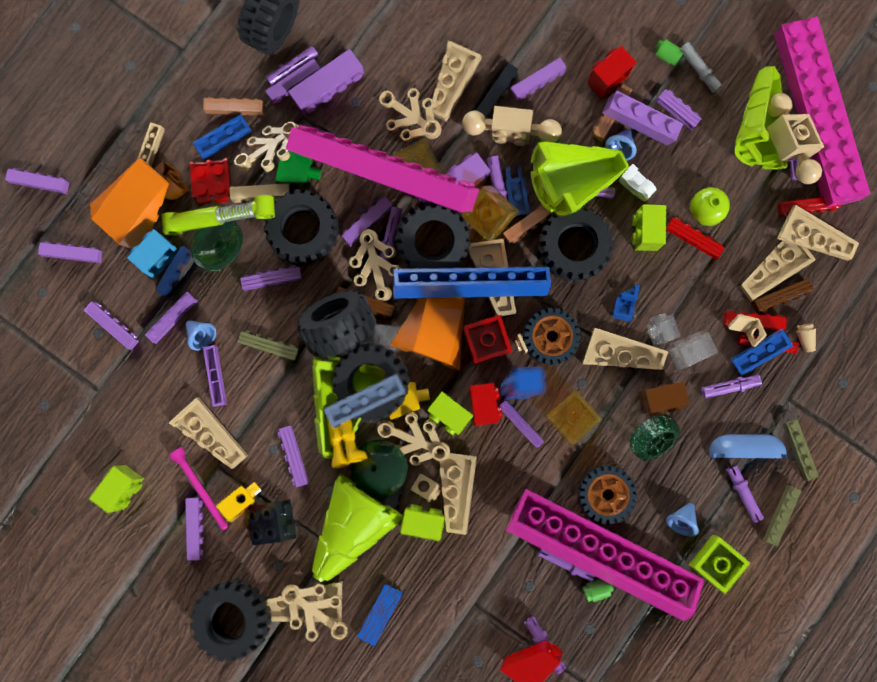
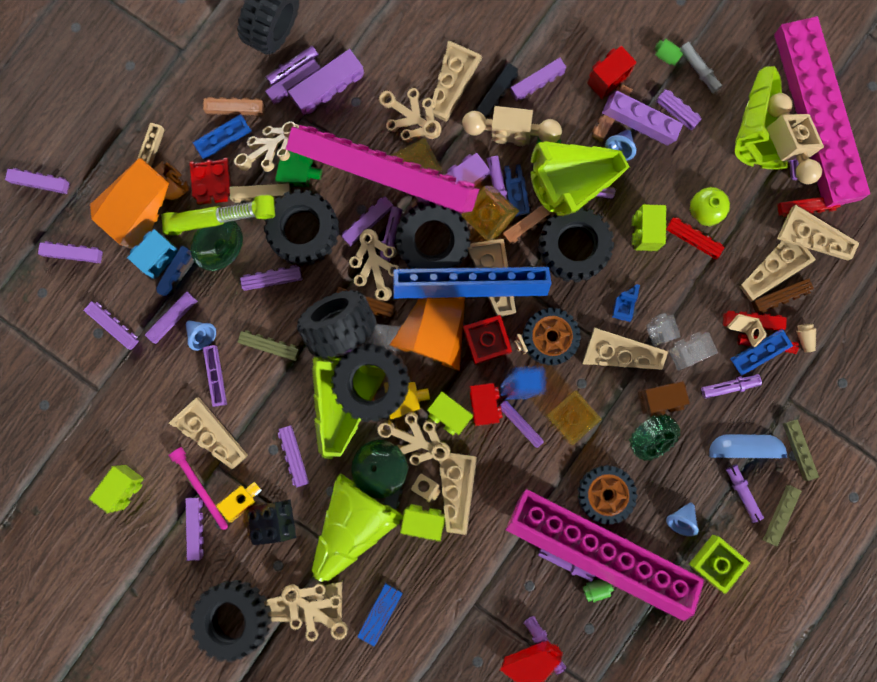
sand blue plate [324,374,406,427] -> none
yellow piece [327,417,367,468] -> none
white leg [618,164,656,201] -> none

